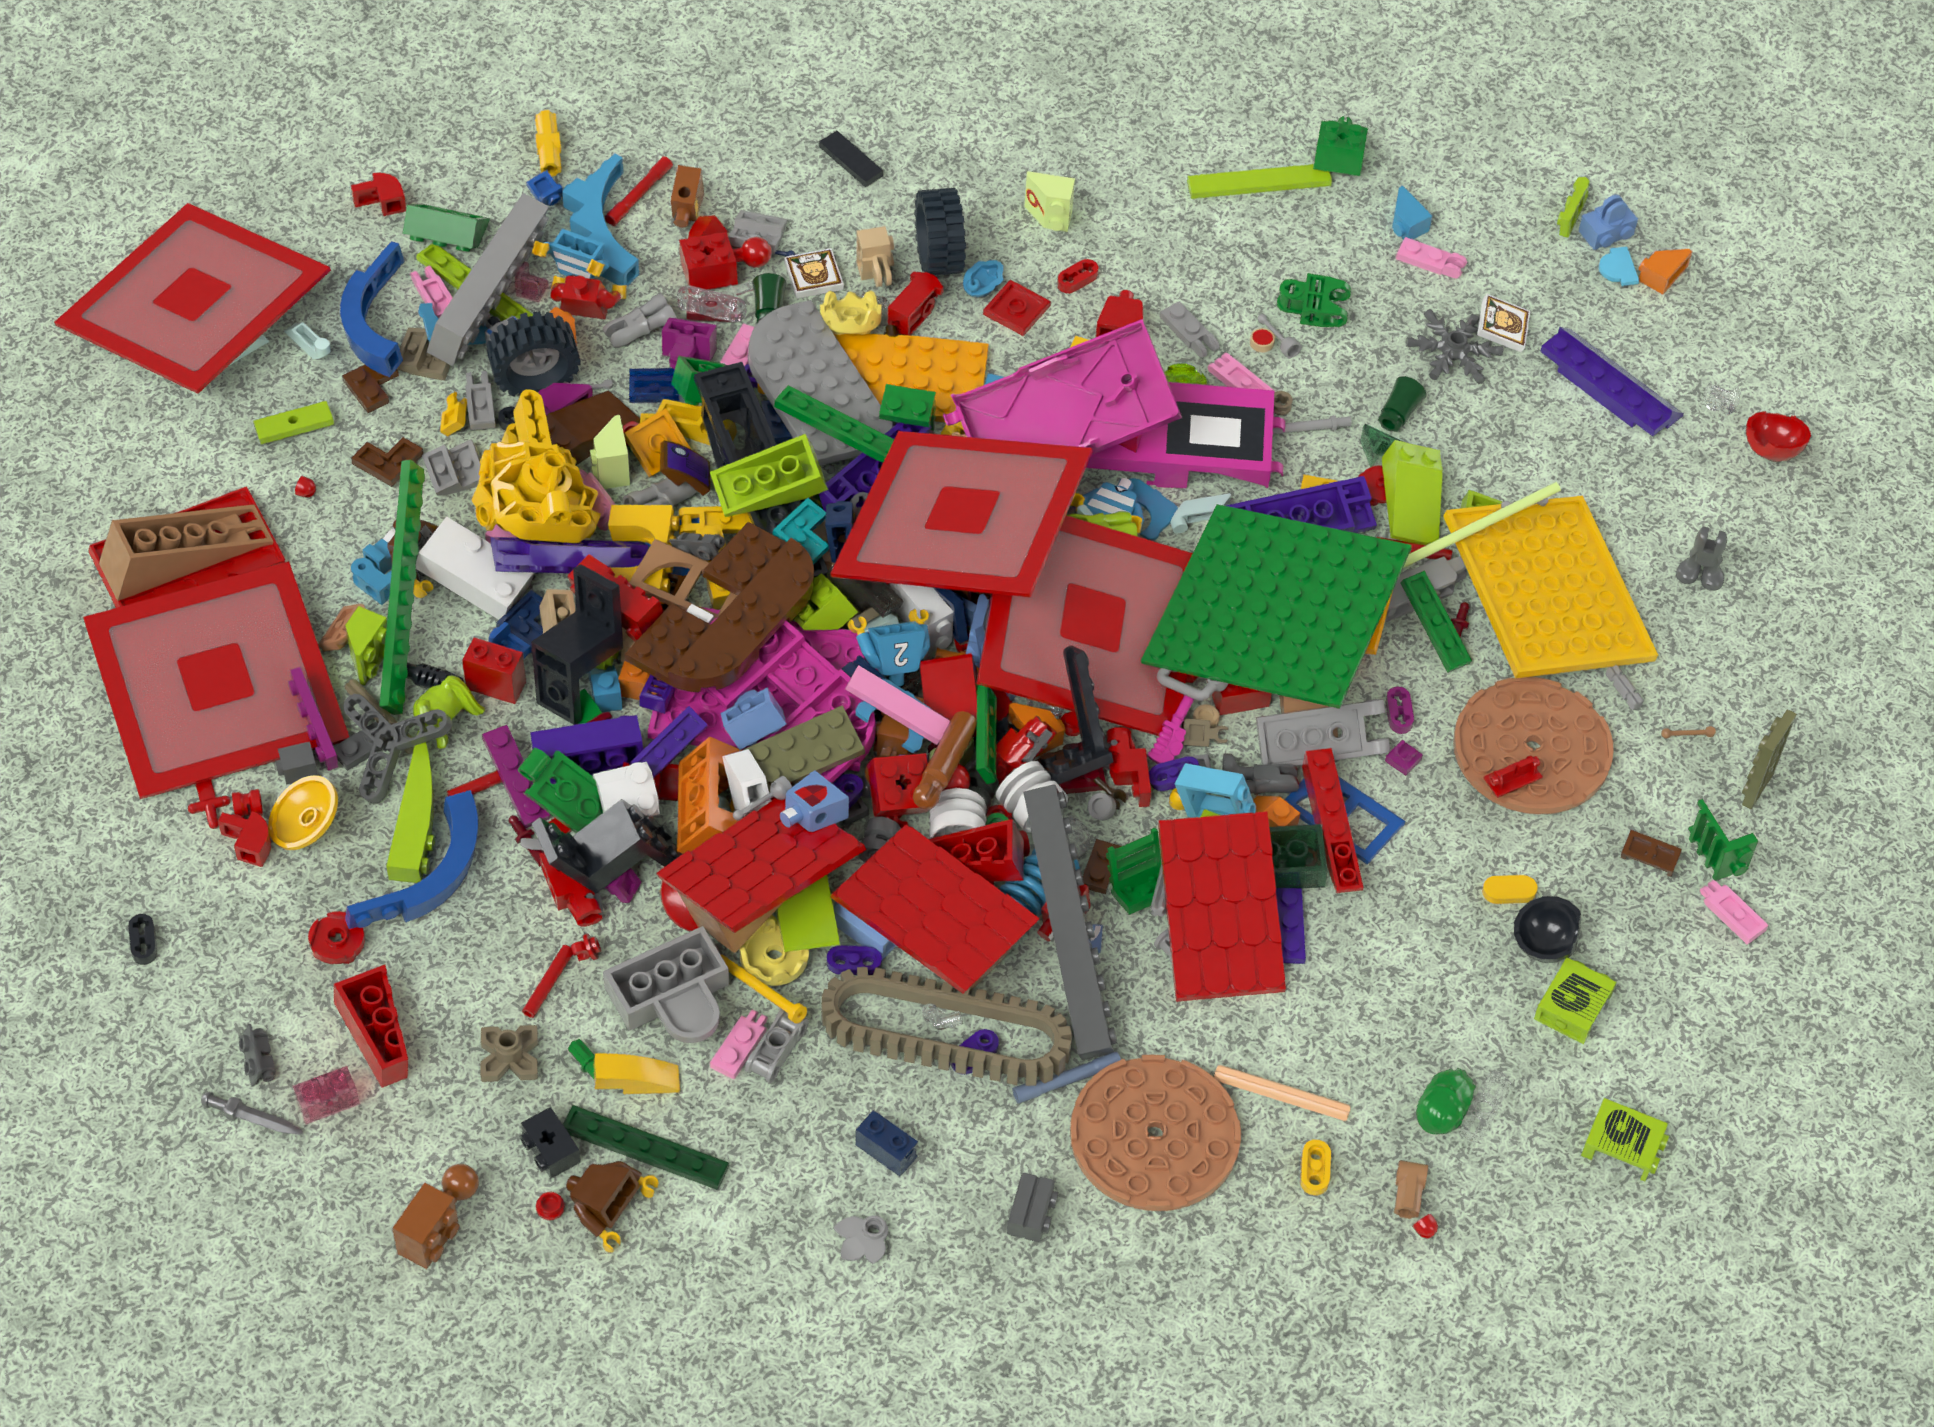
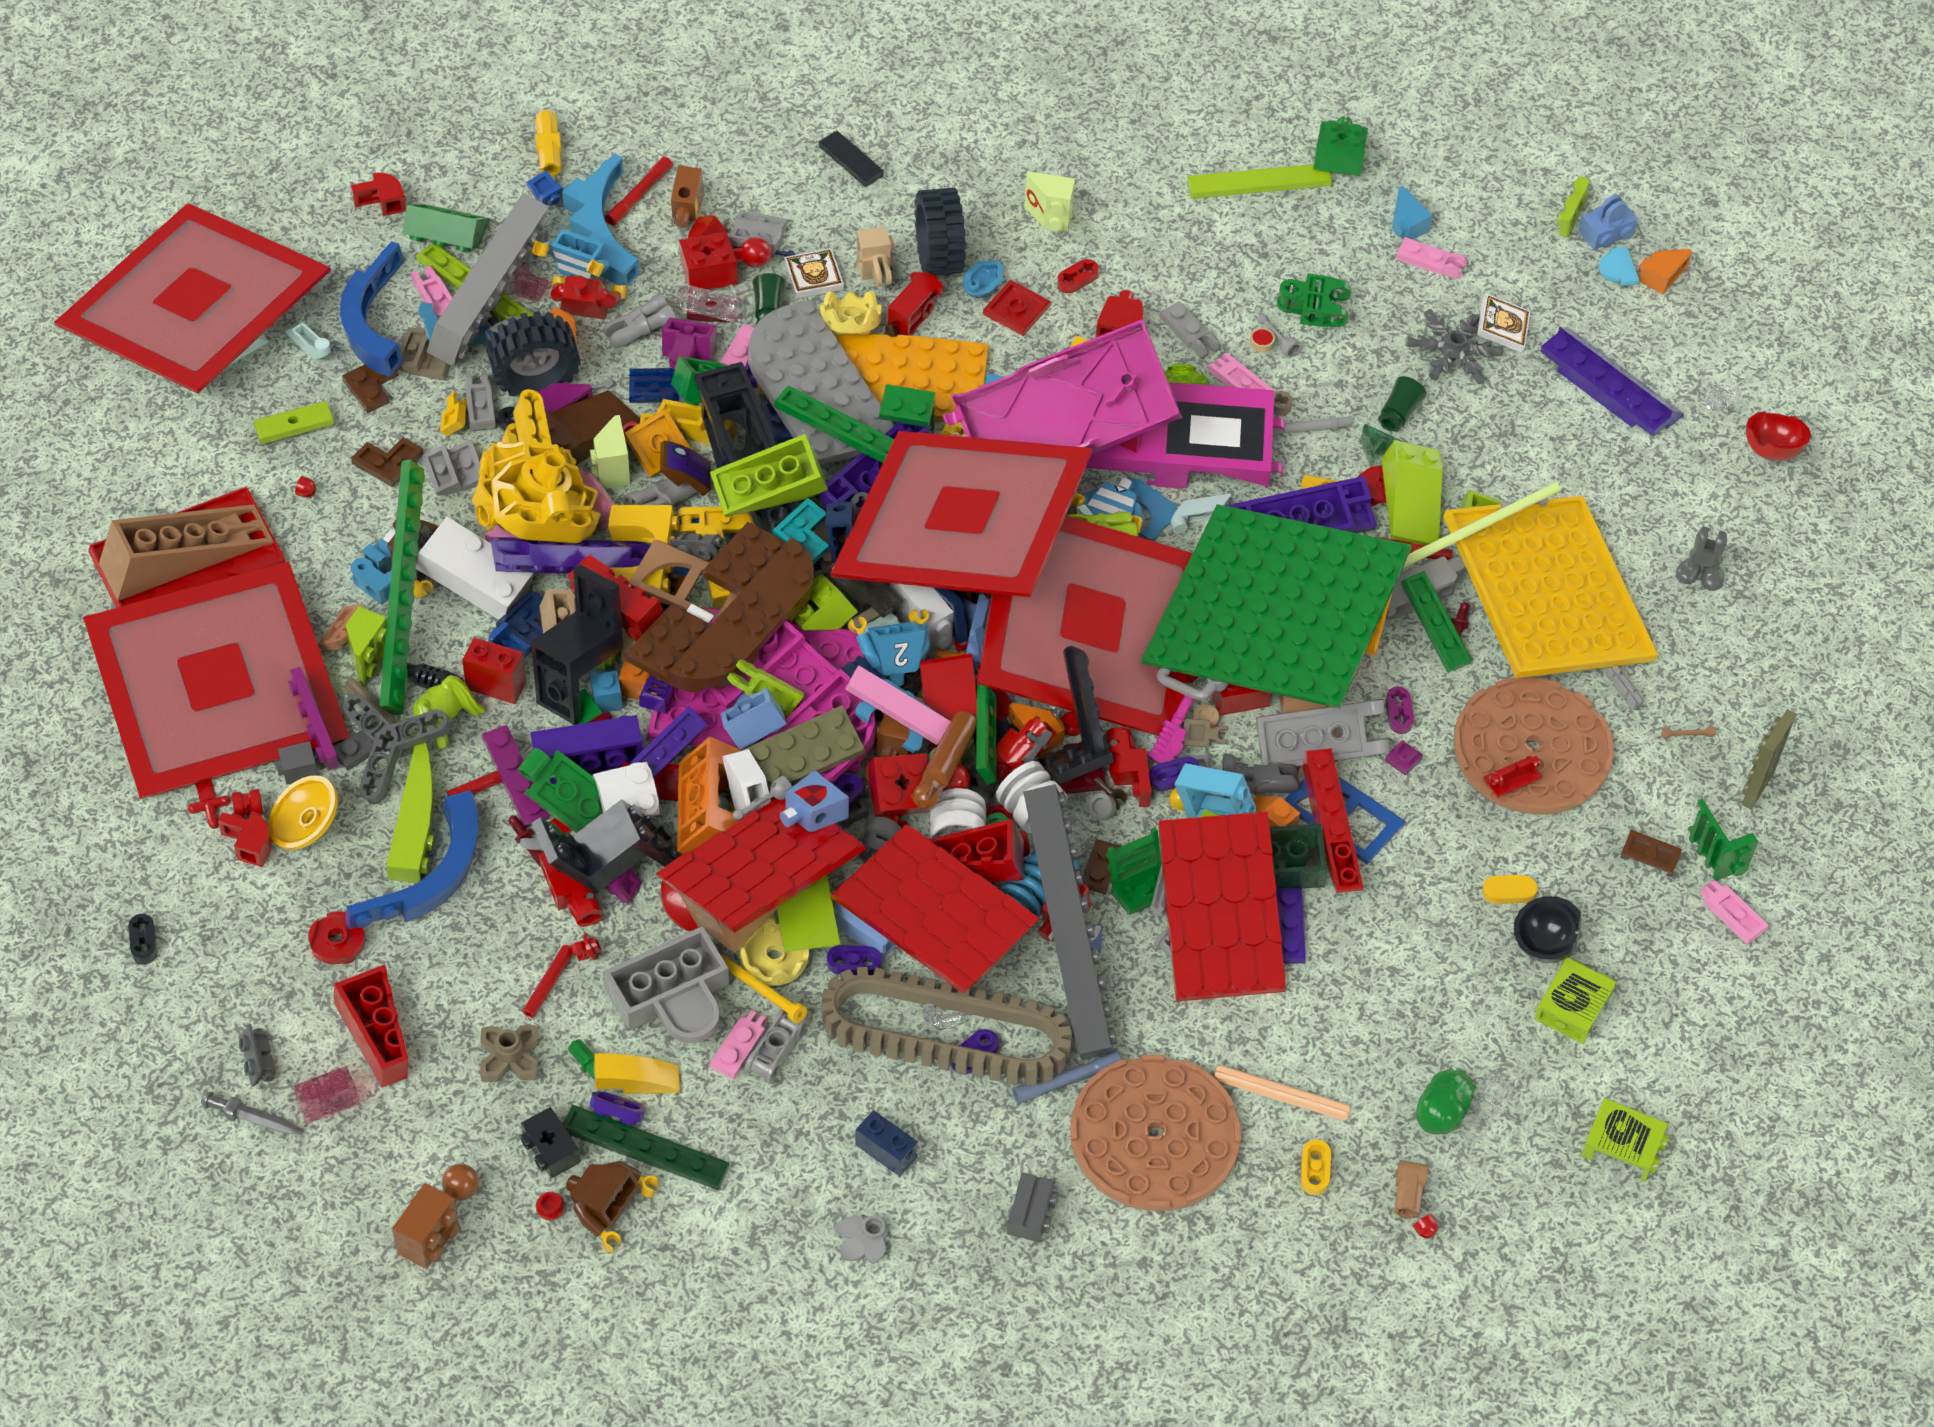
none -> dark purple plate [589,1091,646,1125]
none -> lime hinge [727,660,804,717]

